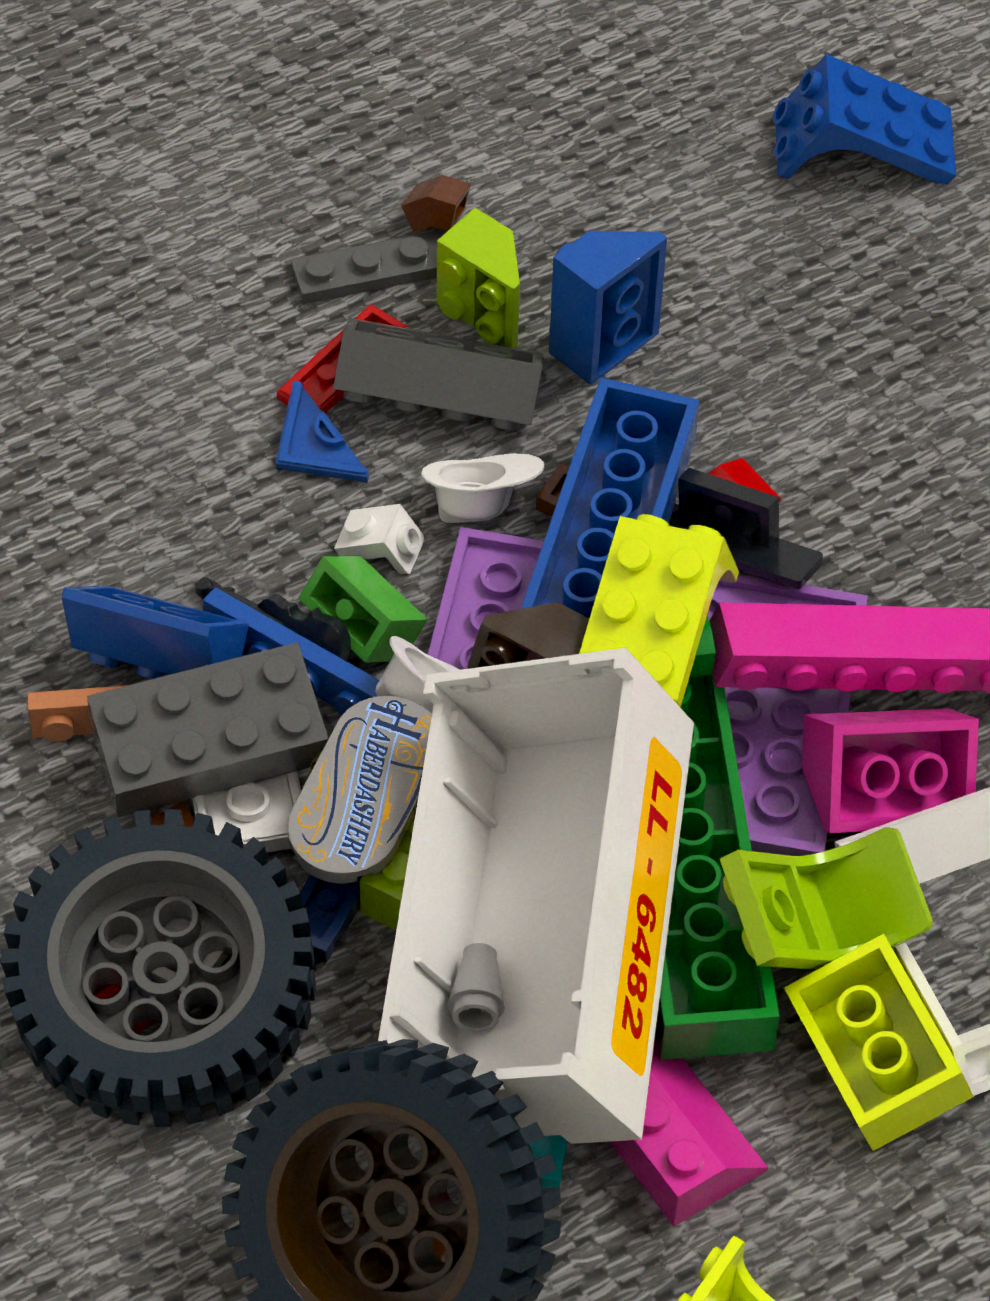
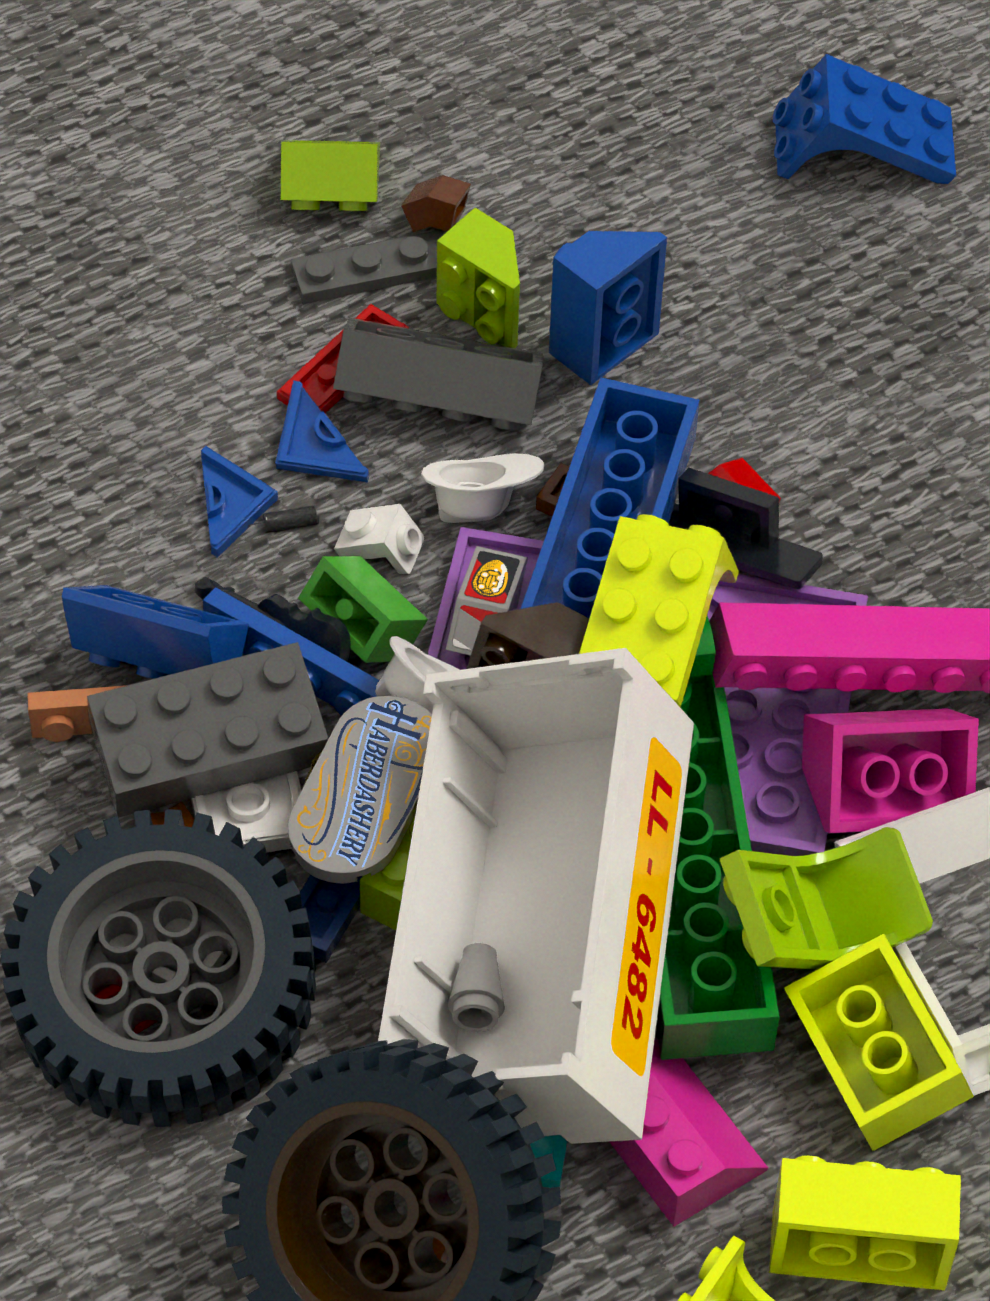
none -> blue tile [201,446,278,558]
none -> dark grey piece [248,505,333,533]
none -> lime slope [281,140,380,211]
none -> slope [446,546,528,655]
none -> neon yellow brick [769,1156,961,1290]

